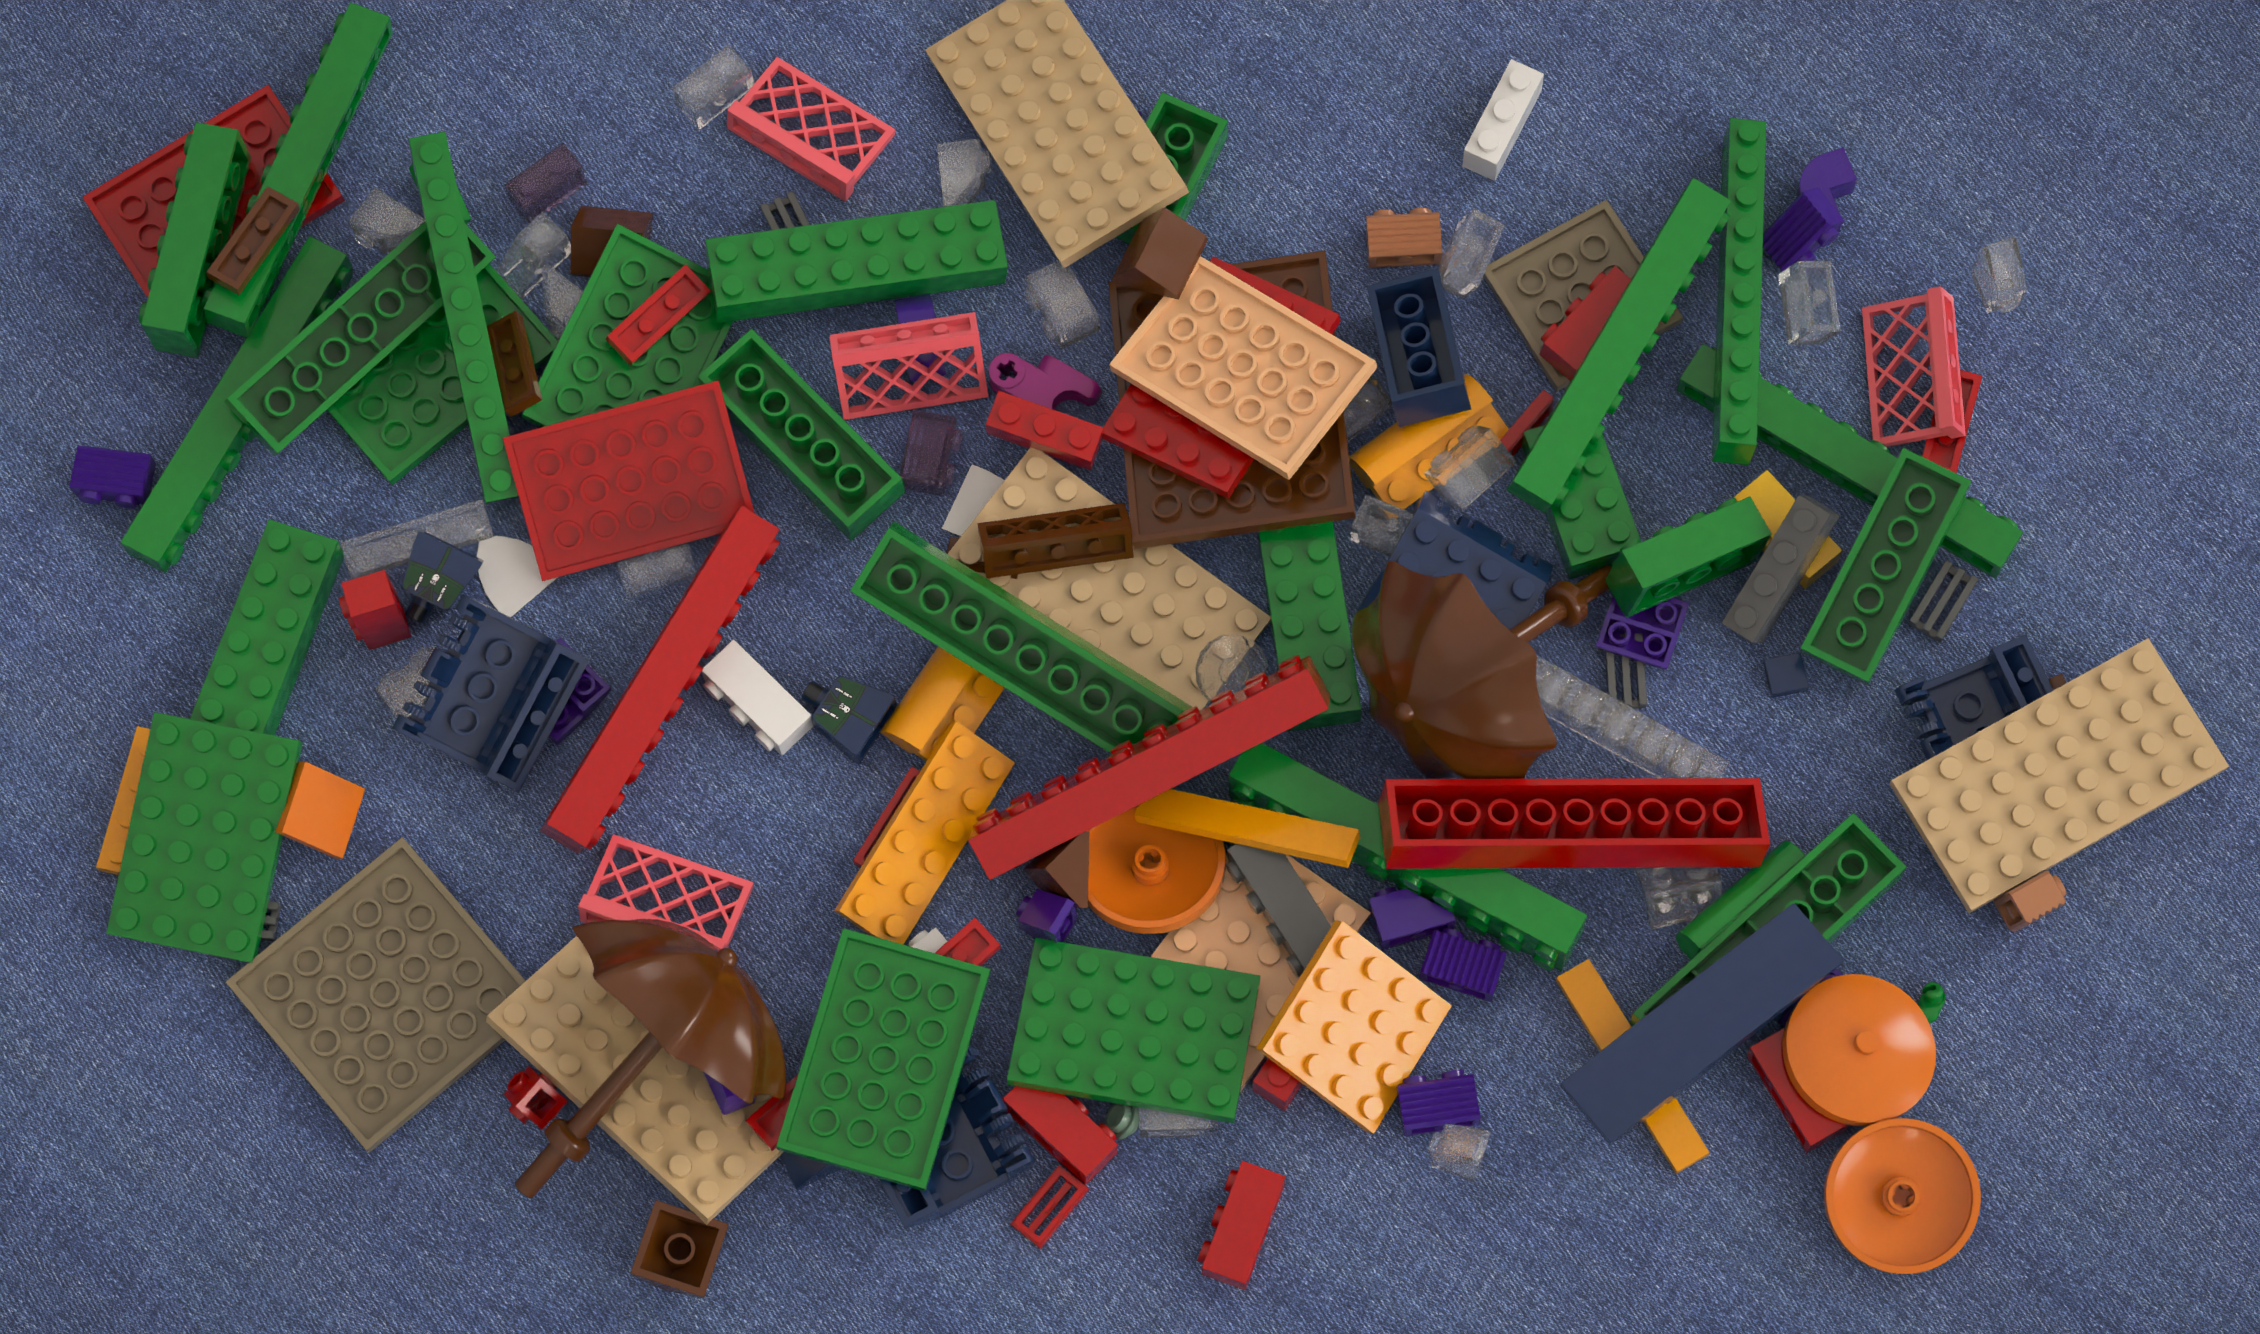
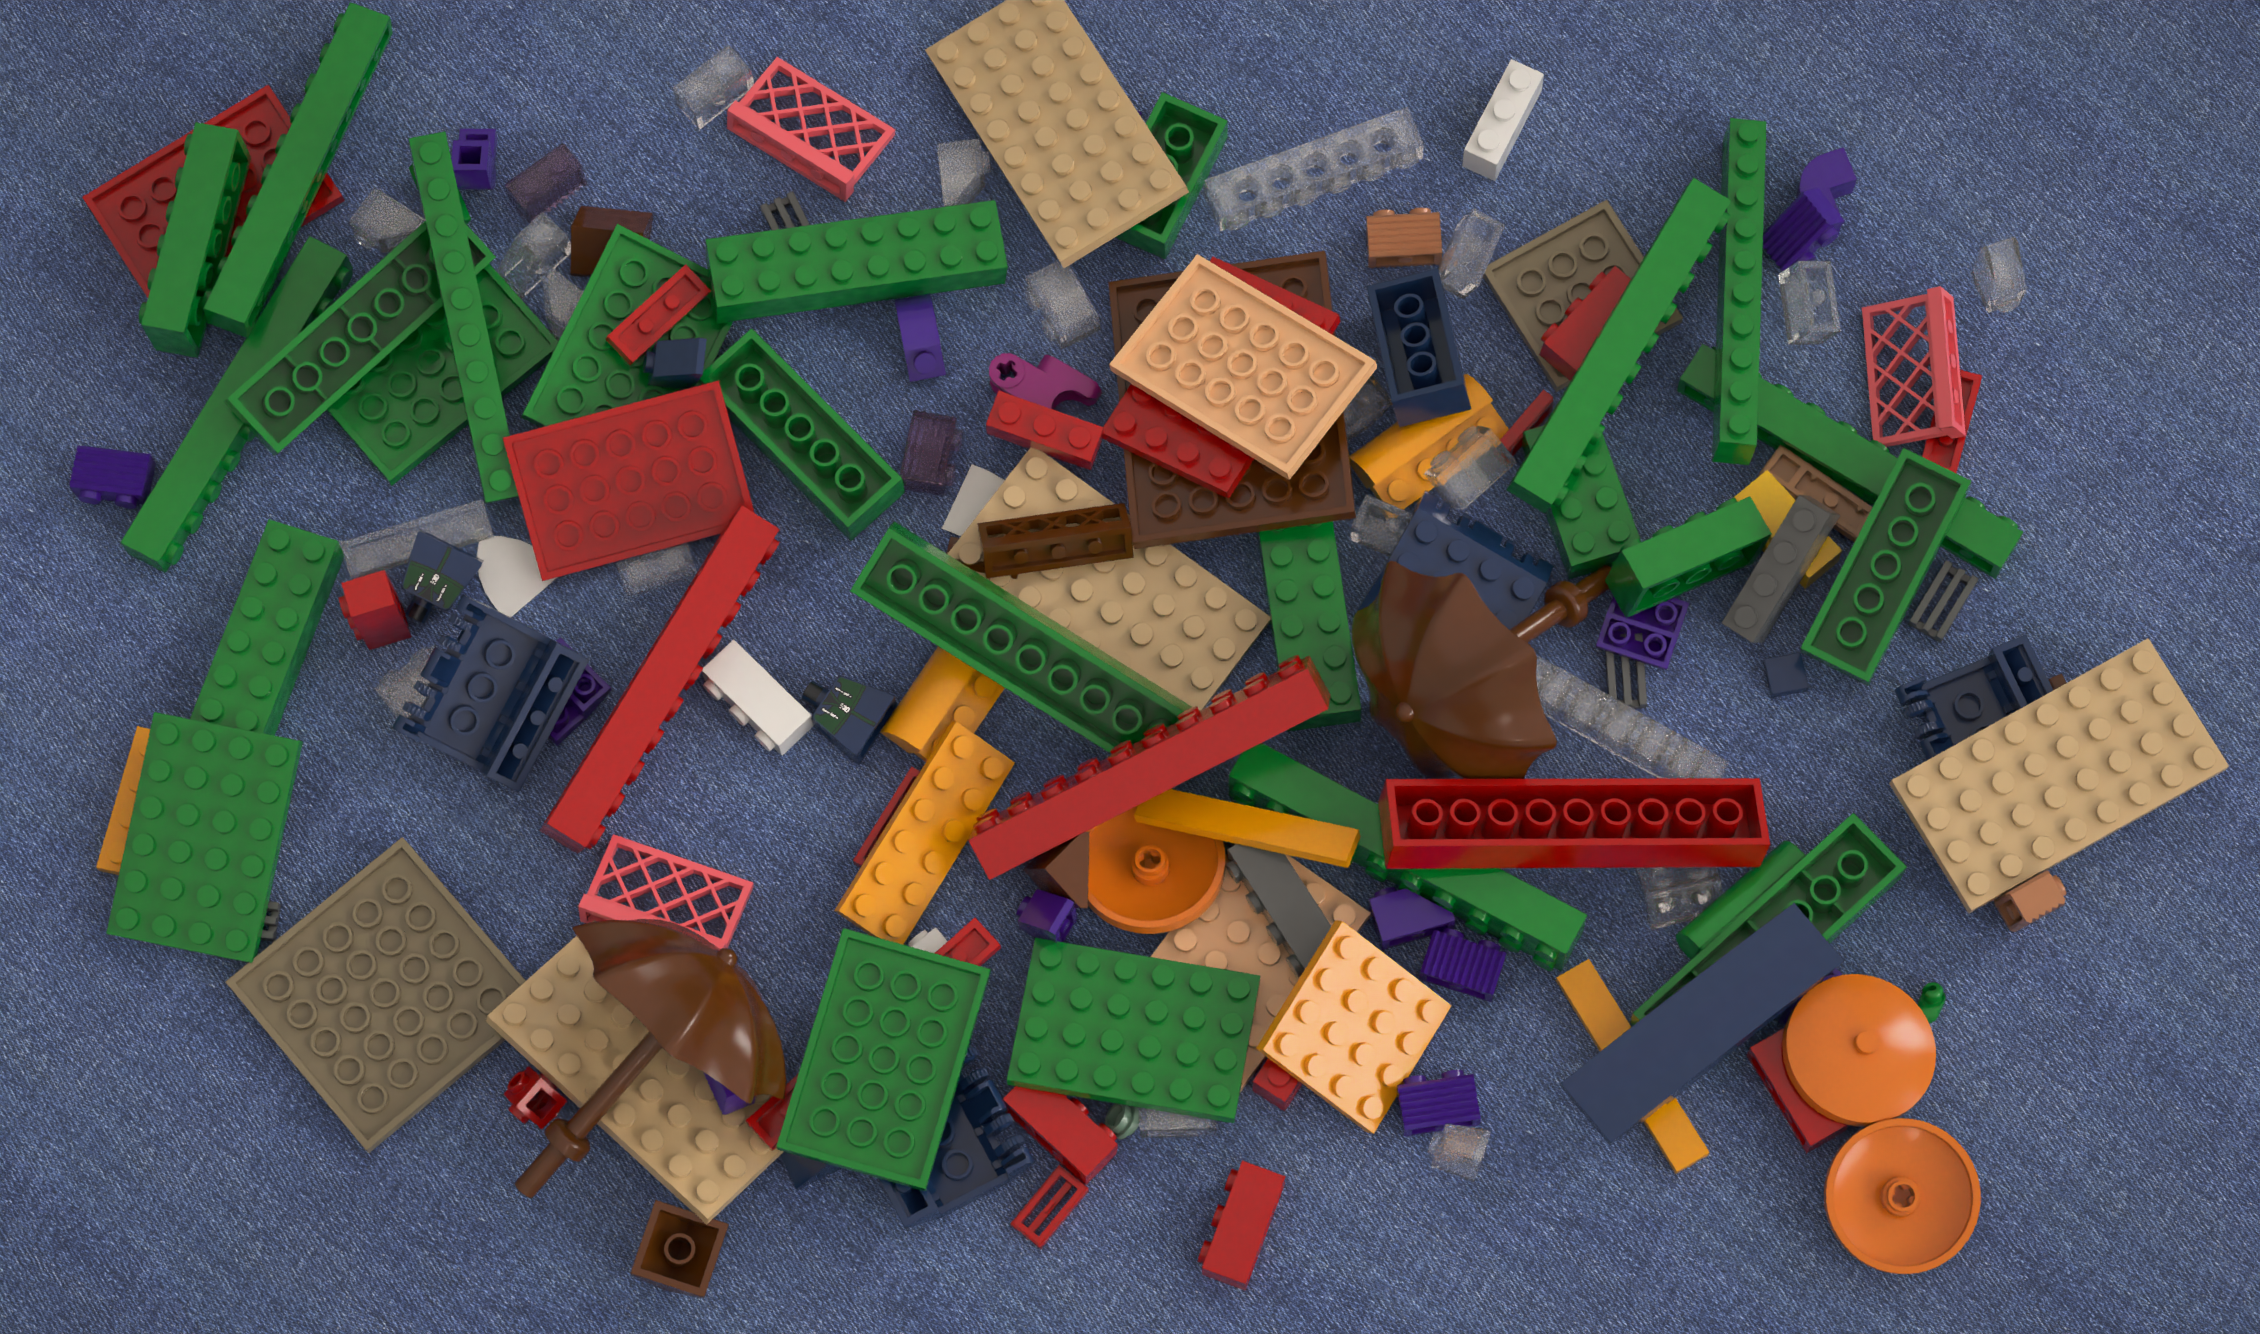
reddish brown plate [206,186,300,295] -> none
orange tile [275,761,365,859] -> none
reddish brown tile [487,310,542,417] -> none
coral fence [829,312,989,420] -> none
reddish brown slope [1112,207,1208,300] -> none
clear tile [1195,634,1268,704] -> none
none -> dark purple brick [451,129,497,190]
none -> dark blue slope [643,338,707,390]
none -> clear brick [1204,107,1424,231]
none -> medium nougat plate [1758,445,1873,543]

